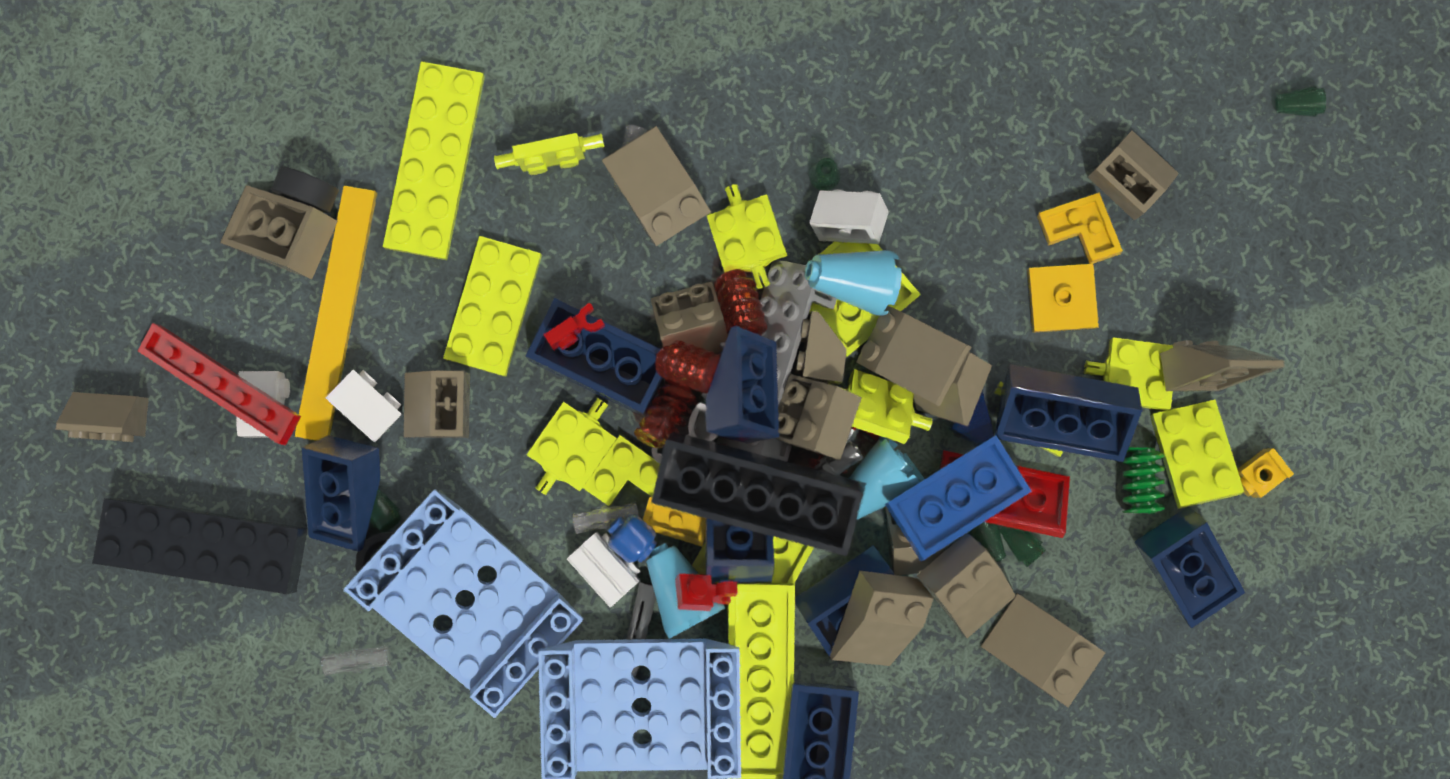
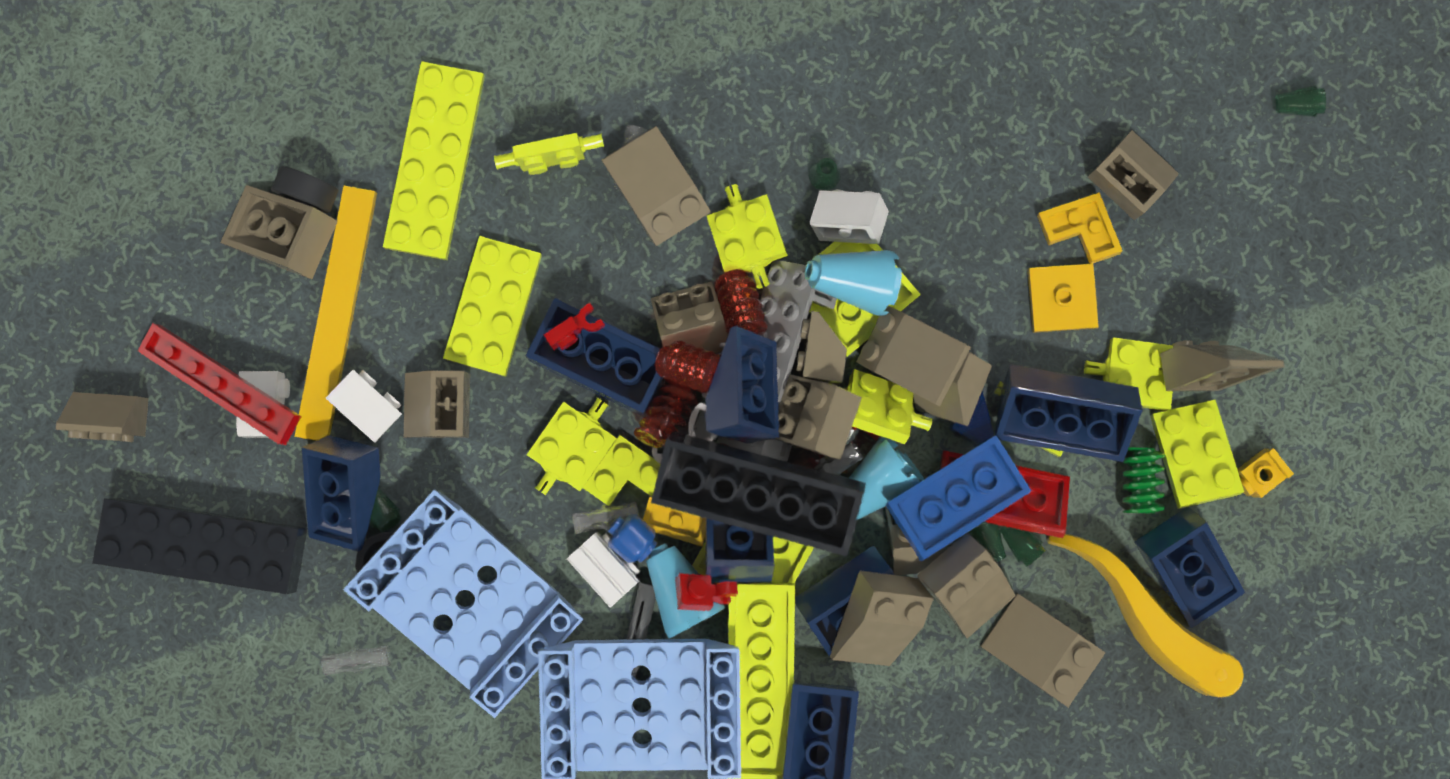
none -> yellow animal [1047,534,1244,697]

